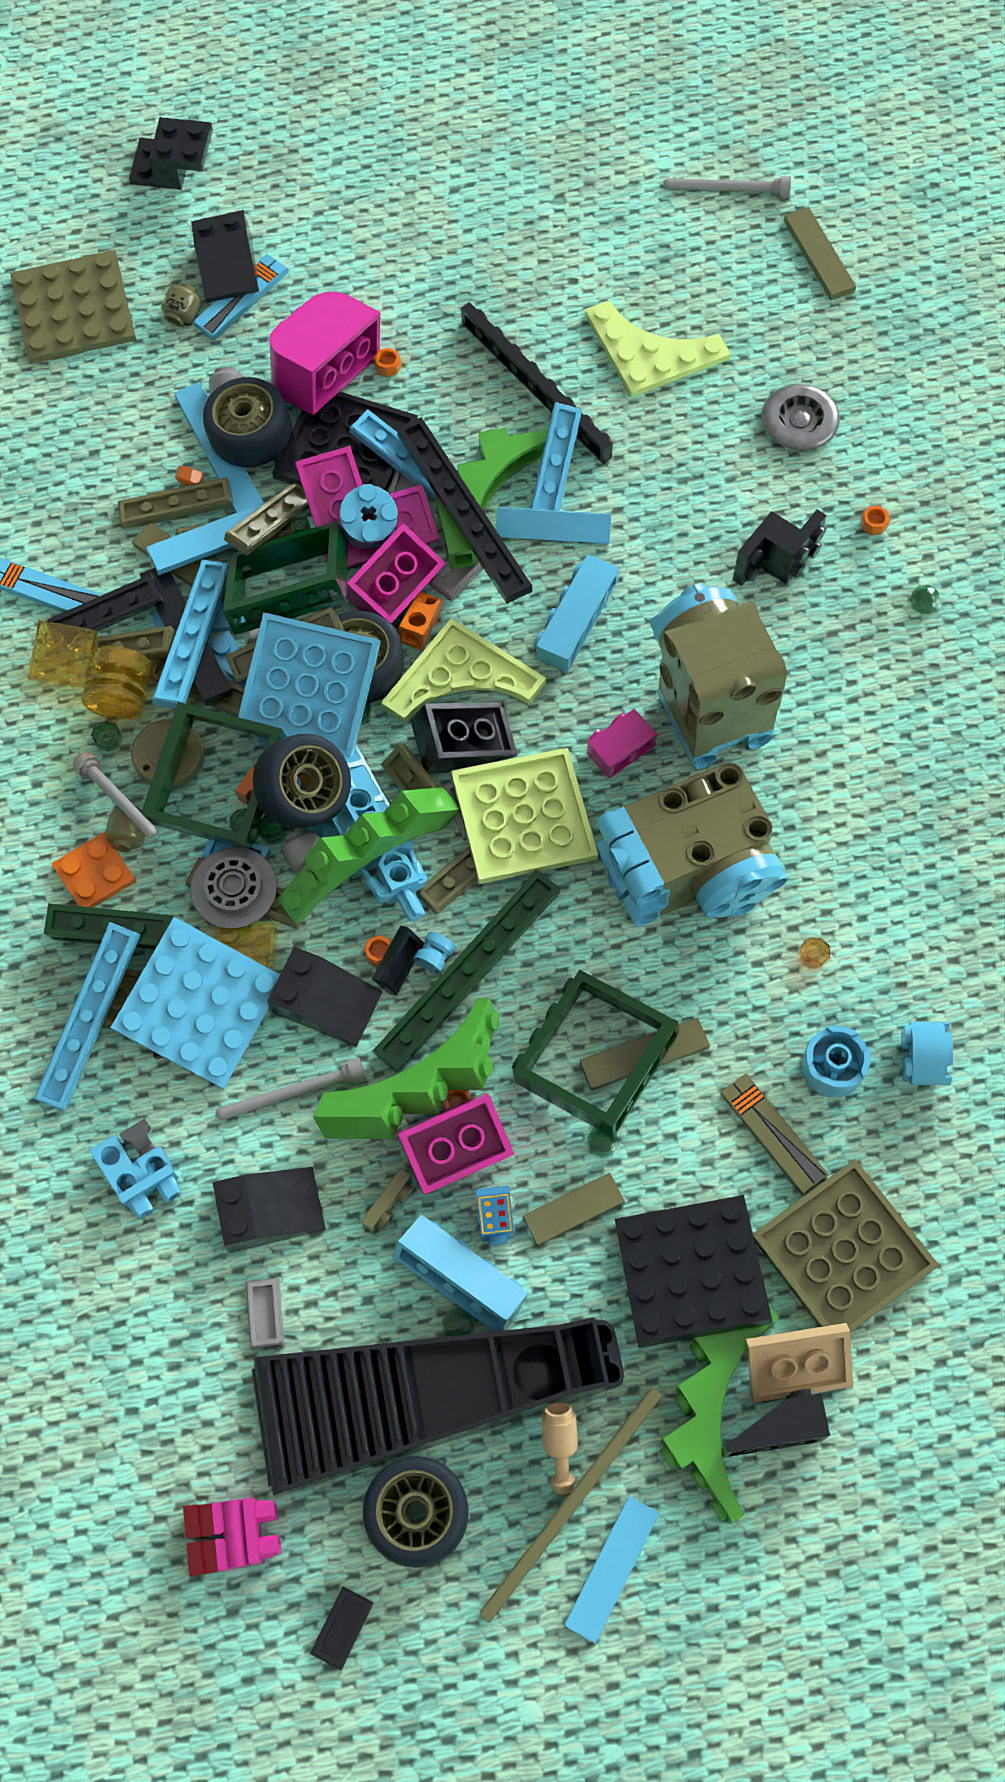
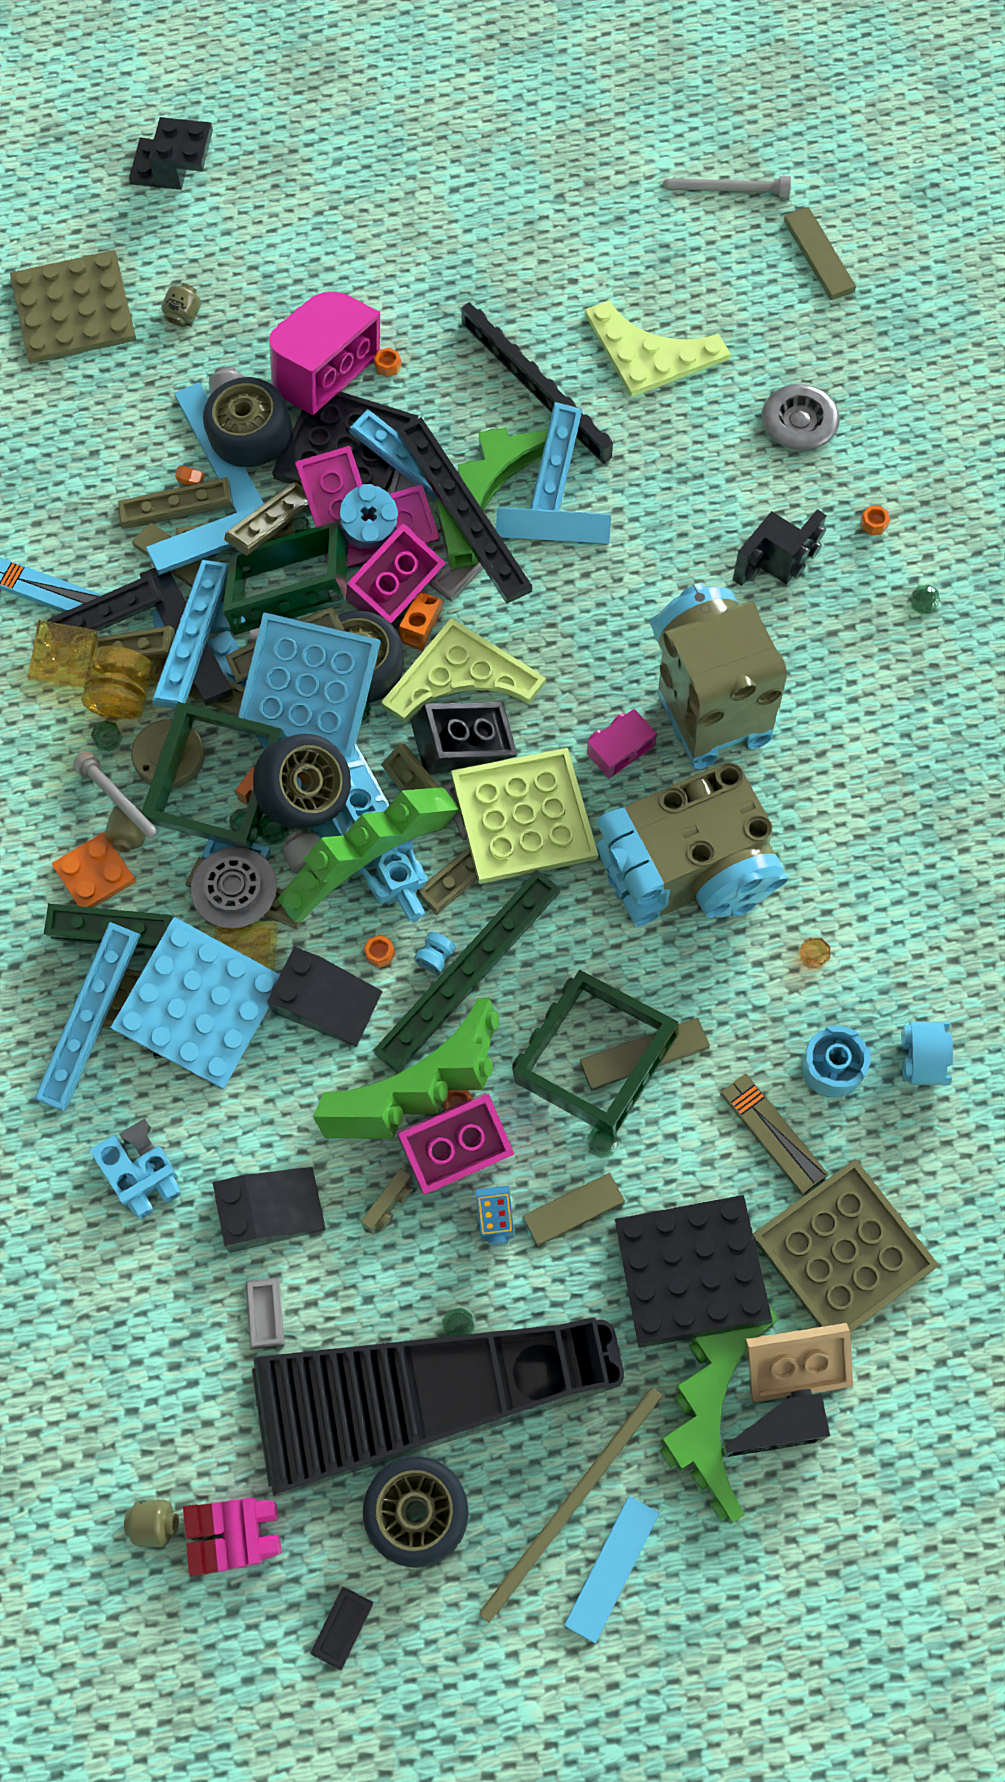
black slope [191,210,259,303] -> none
medium azure tile [193,254,288,341] -> none
light grey piece [216,1057,367,1120] -> none
black tile [372,925,425,996] -> none
medium azure brick [393,1215,529,1332] -> none
medium azure brick [534,554,619,673] -> none
tan piece [542,1402,578,1495] -> none
none -> olive head [124,1499,179,1547]

